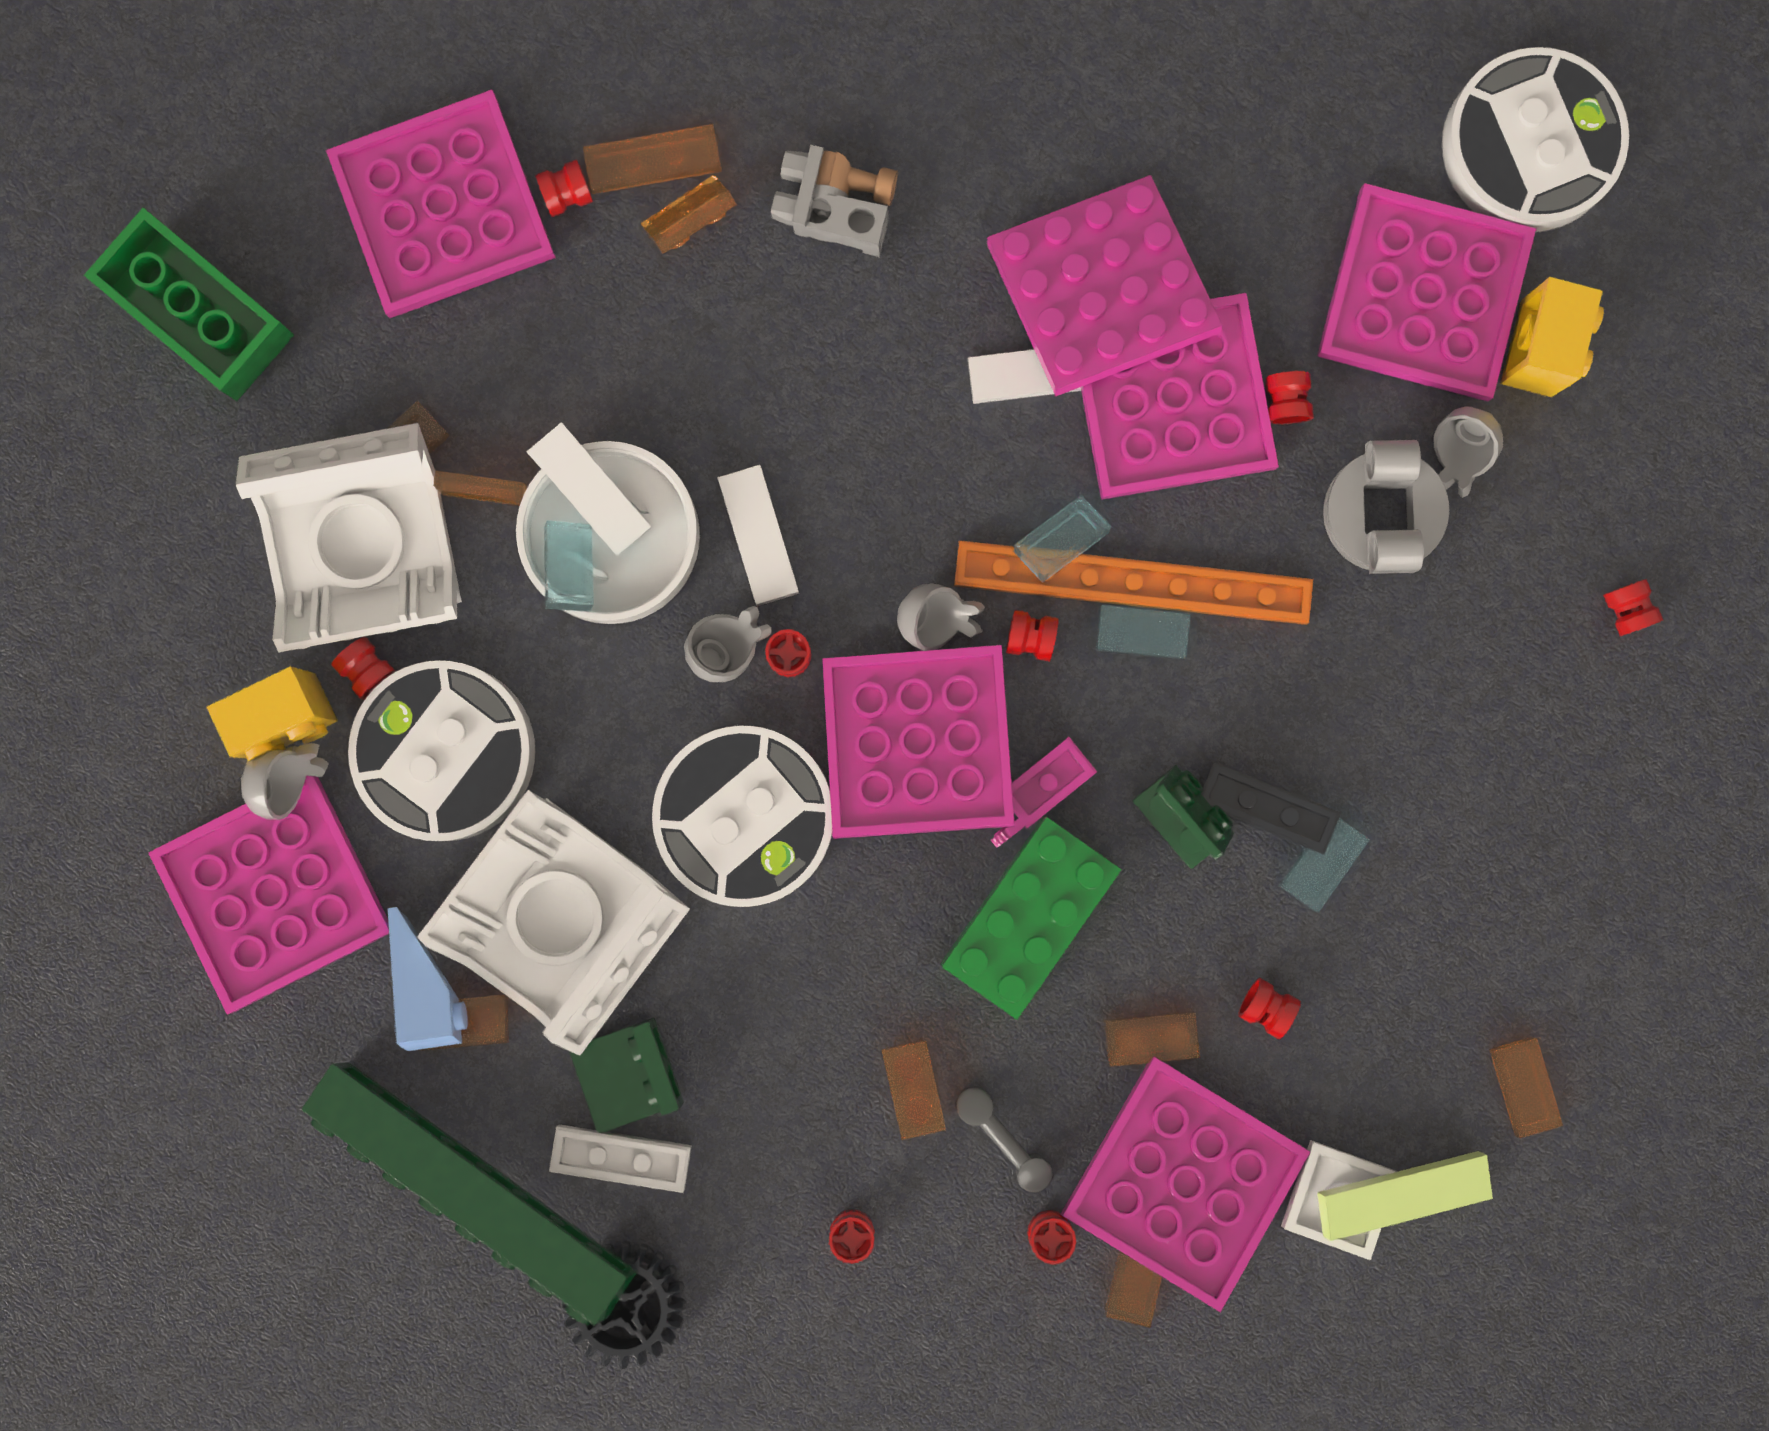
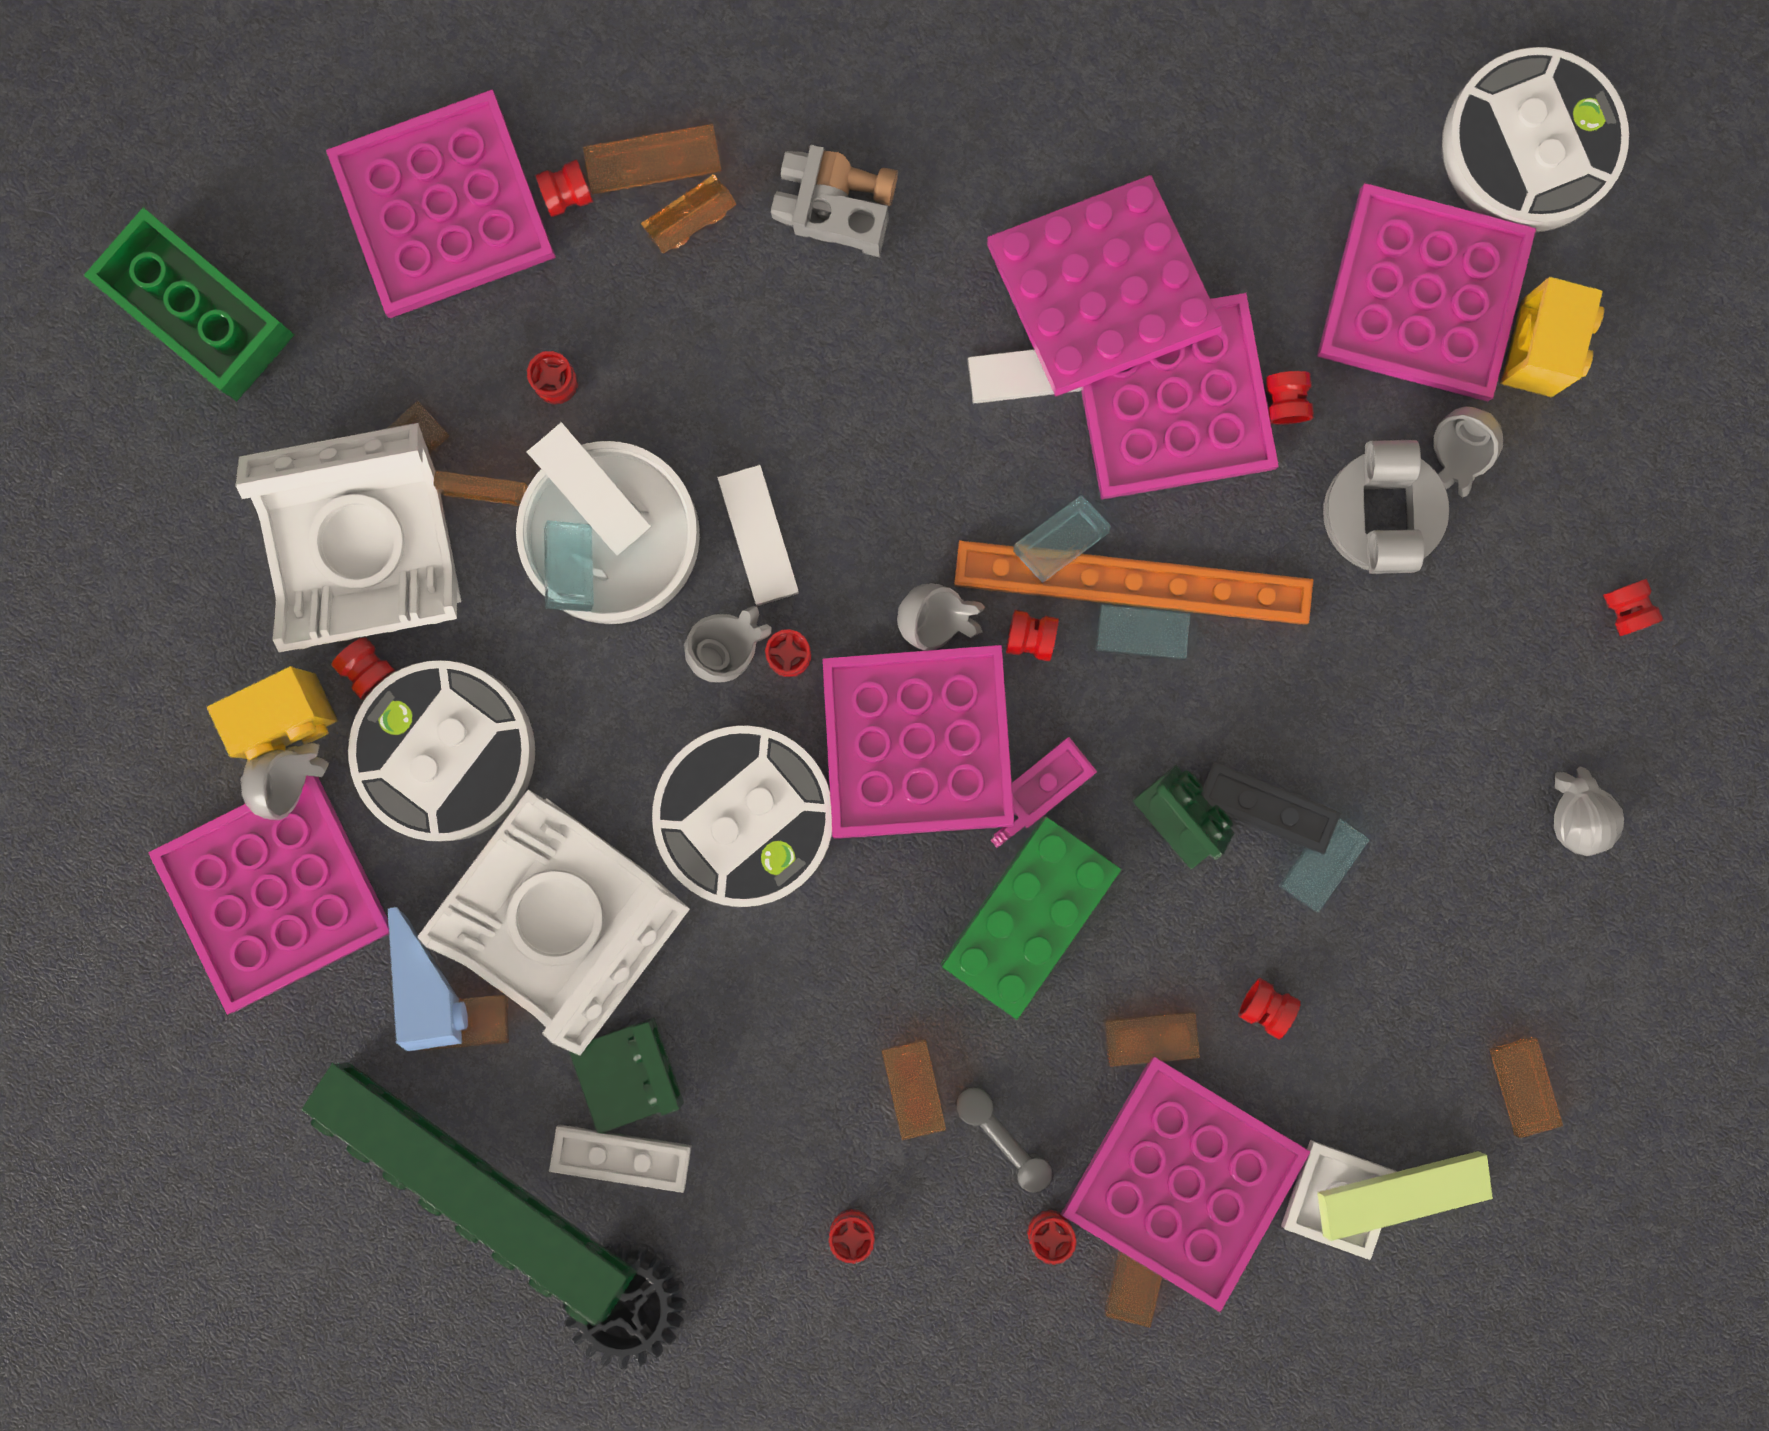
none -> red wheel [527,351,578,404]
none -> light grey piece [1554,767,1624,856]

